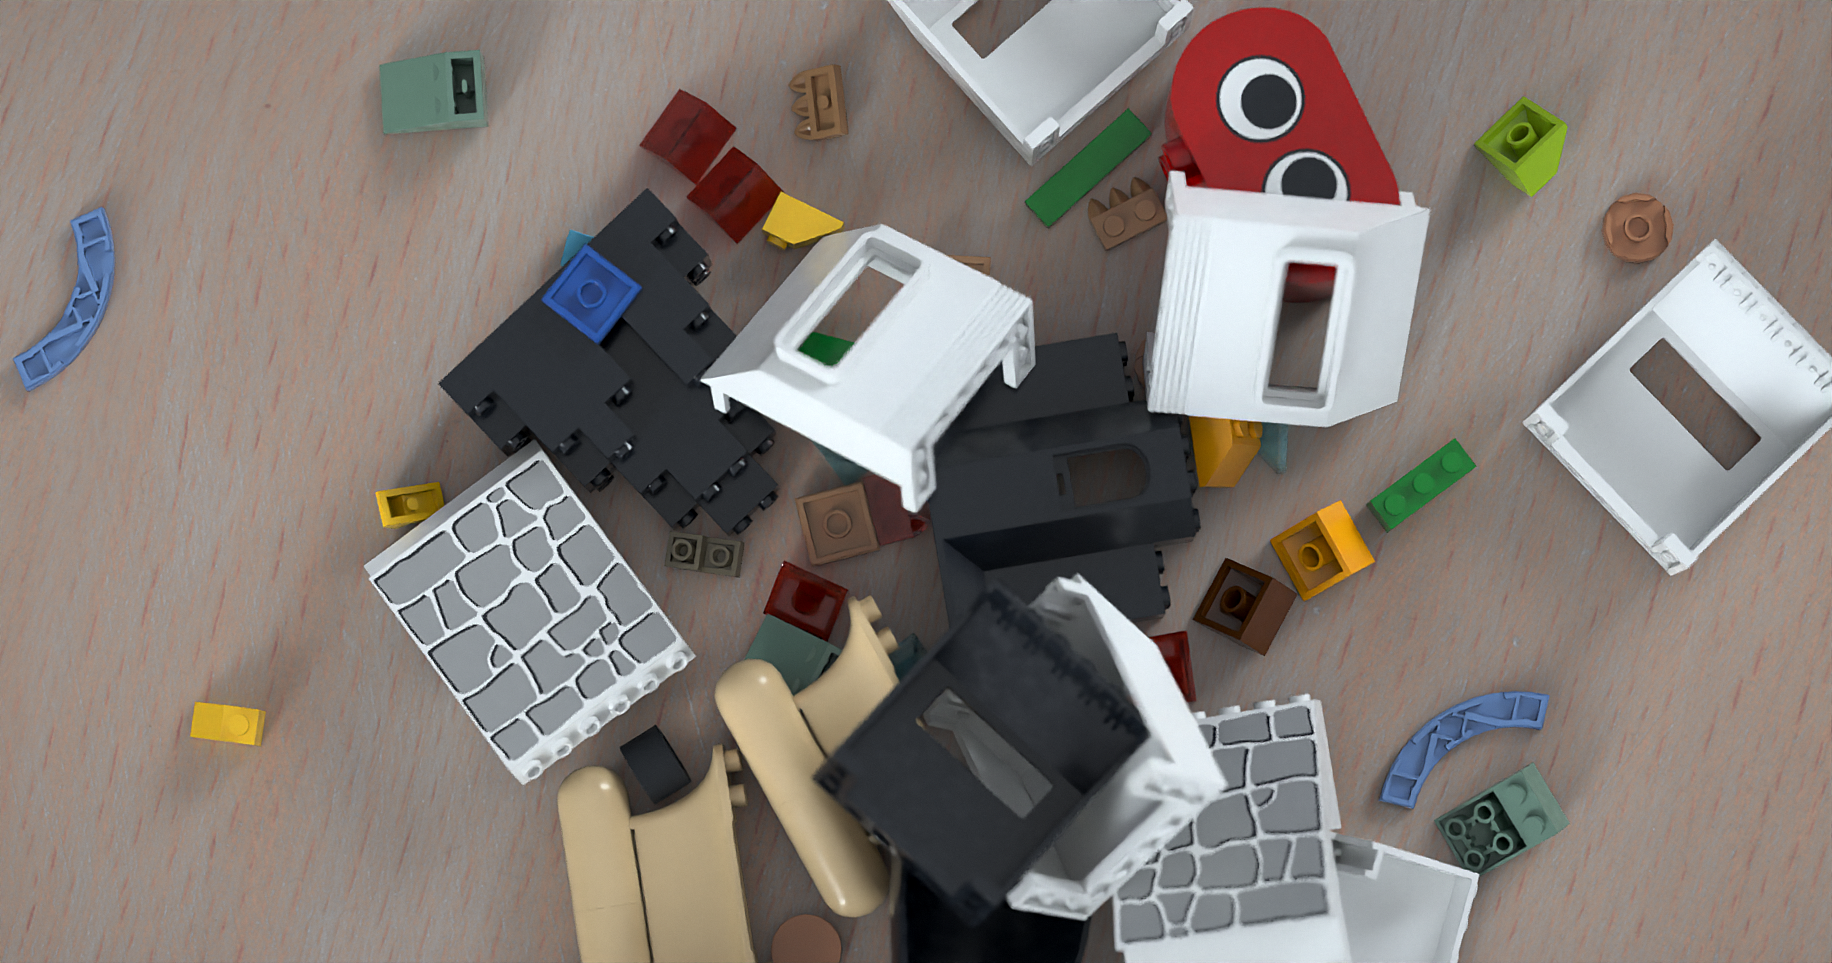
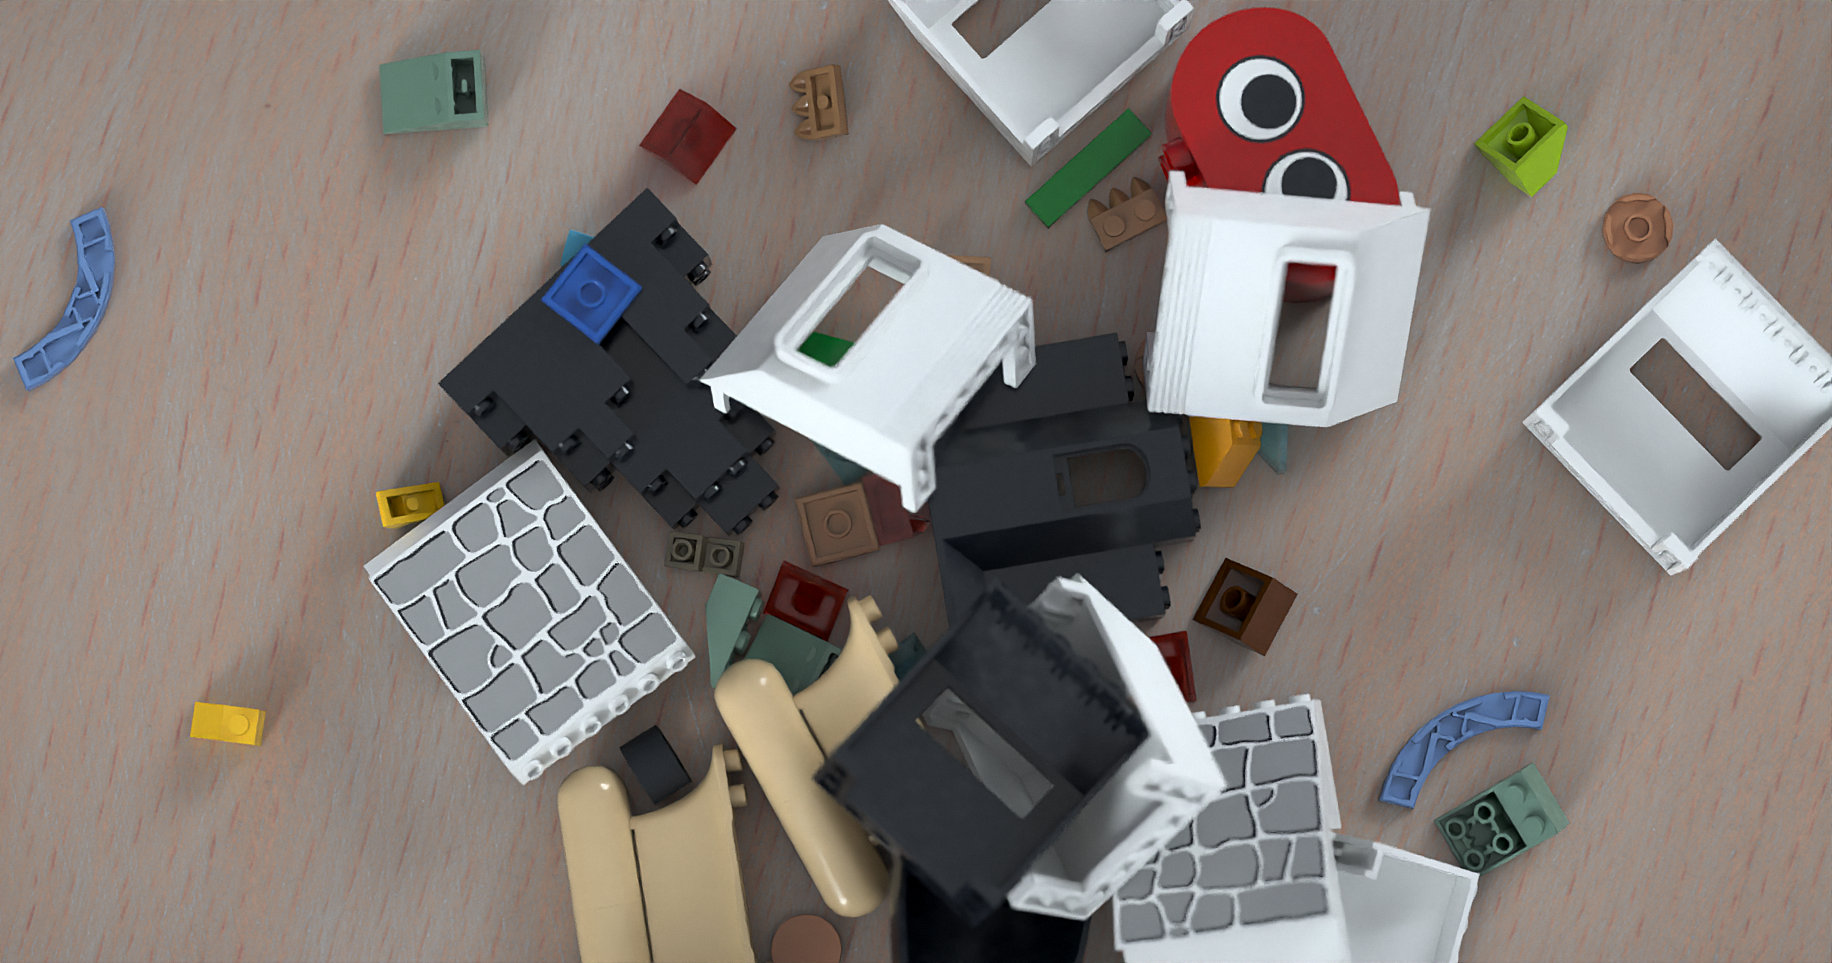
clear red slope [686,146,785,245] -> none
yellow slope [762,192,845,250] -> none
light orange slope [1270,500,1375,602] -> none
green arch [1366,438,1476,533] -> none
none -> sand green slope [705,573,765,689]

